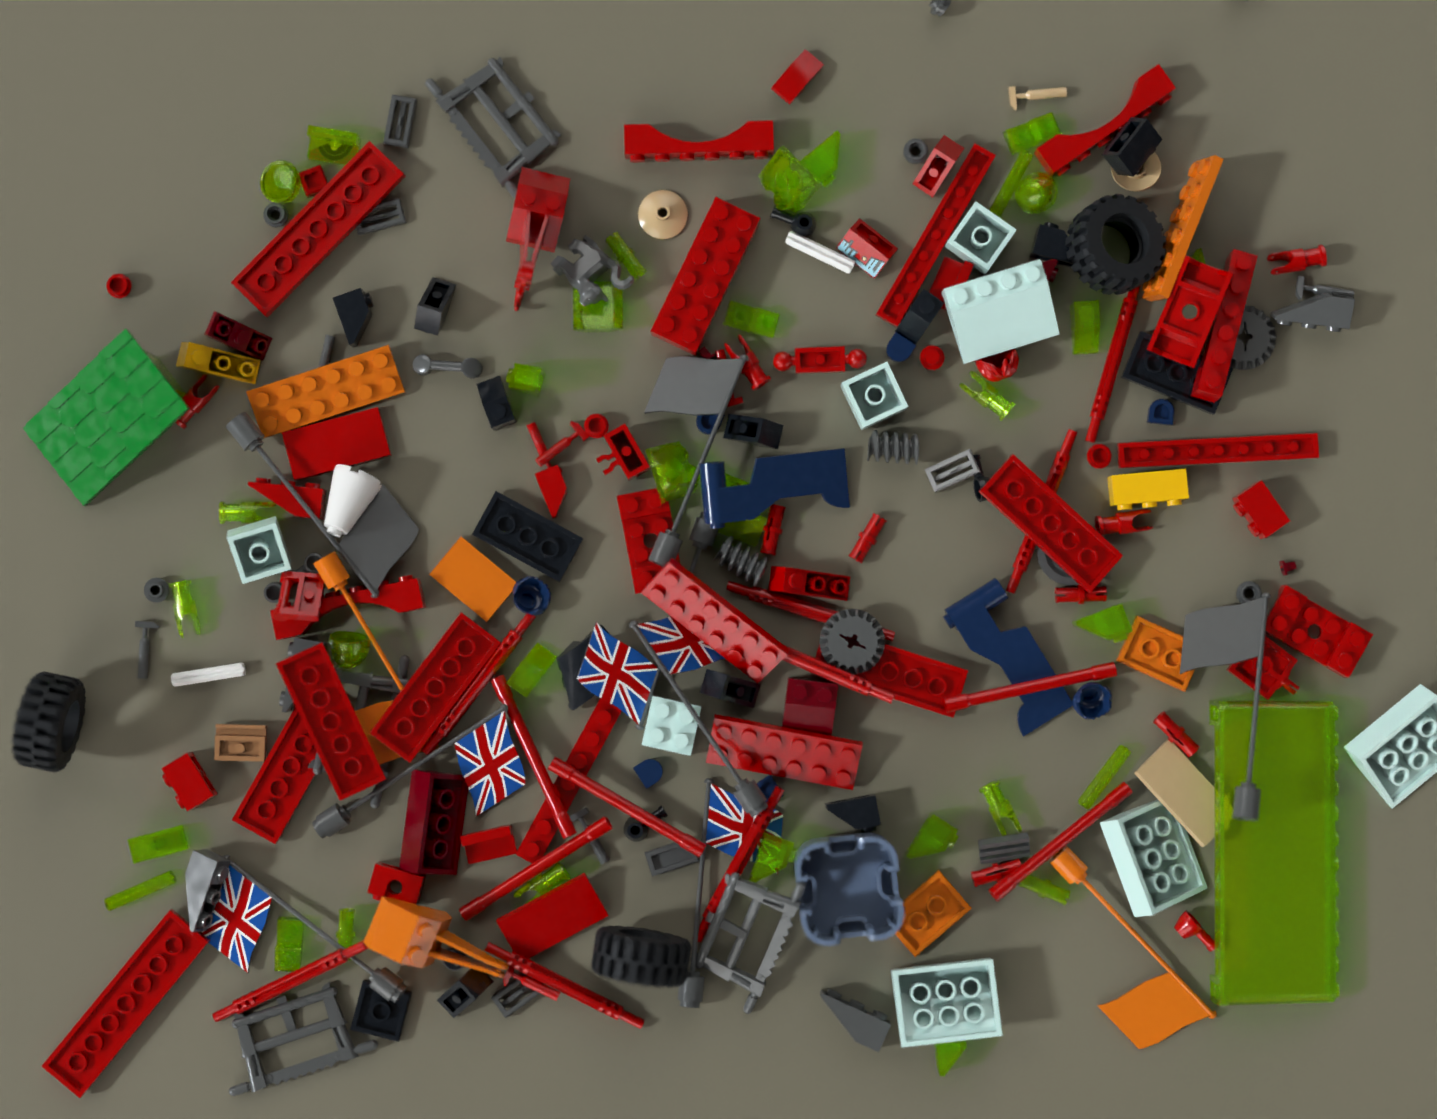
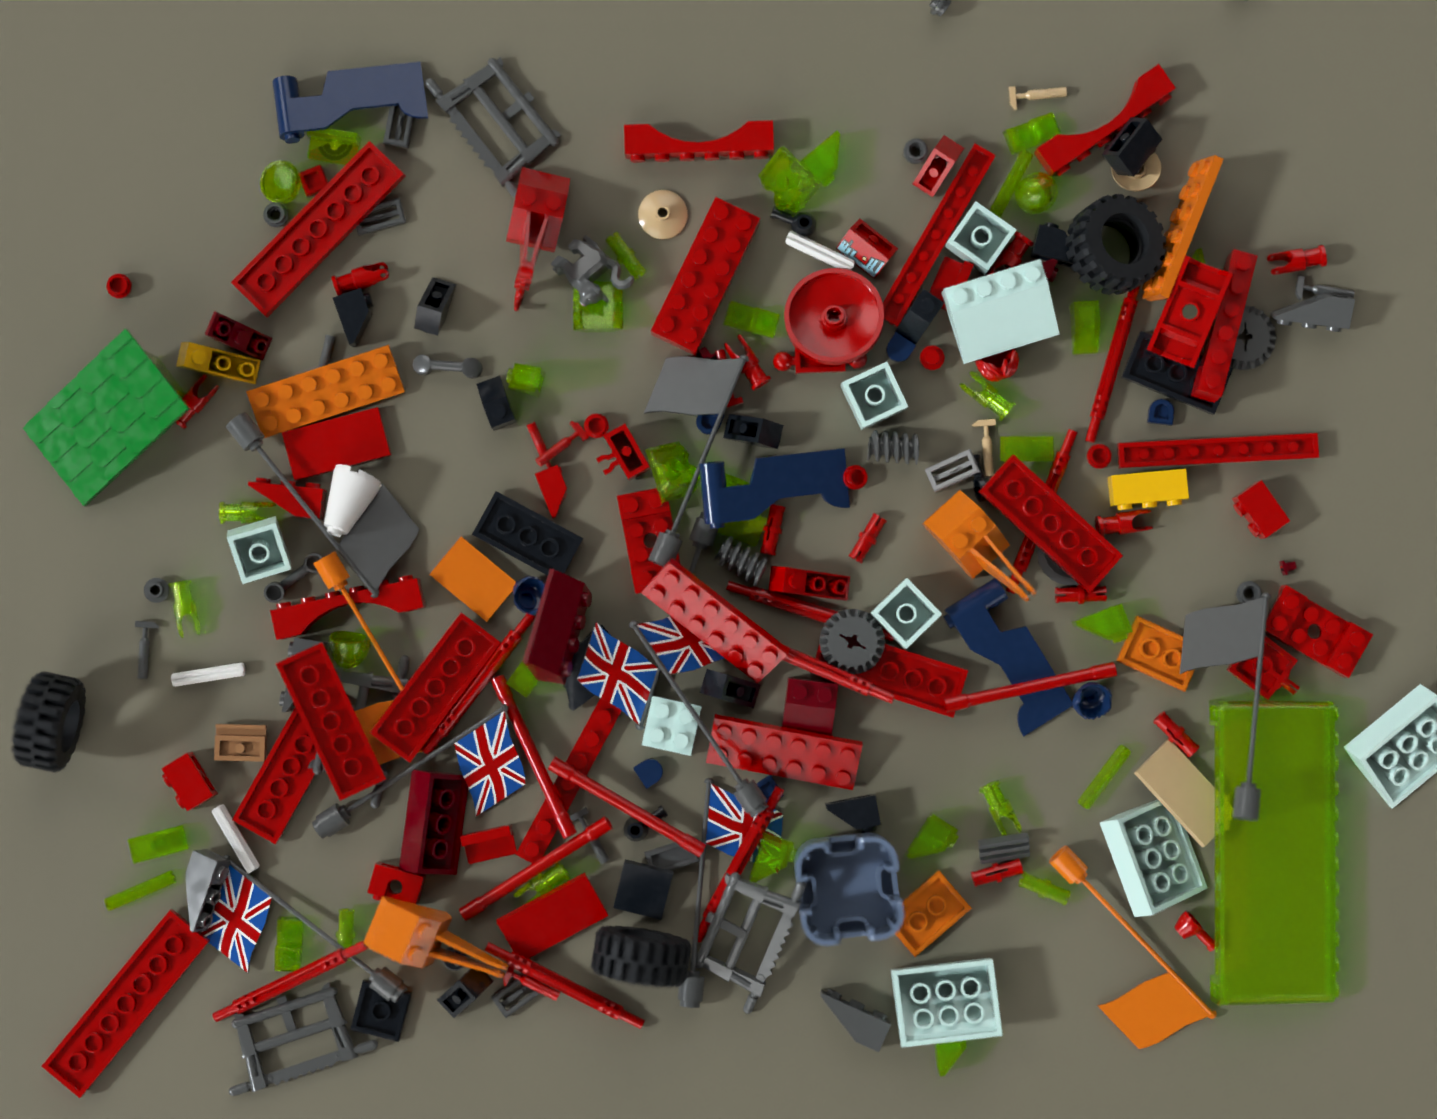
red plate [273,571,325,622] -> none
red slope [771,49,824,105] -> none
red piece [988,782,1133,902] -> none
none -> white axle [212,804,260,873]
none -> dark blue door [272,61,428,144]
none -> red piece [331,262,389,296]
none -> dark red slope [523,569,592,685]
none -> black tile [613,859,674,920]
none -> red dish [784,268,884,365]
none -> red plate [843,465,868,490]
none -> light aqua brick [869,578,942,649]
none -> orange slope [922,490,1037,602]
none -> tan piece [972,419,996,477]
none -> red piece [986,231,1034,276]
none -> clear neon green slope [1000,436,1054,461]

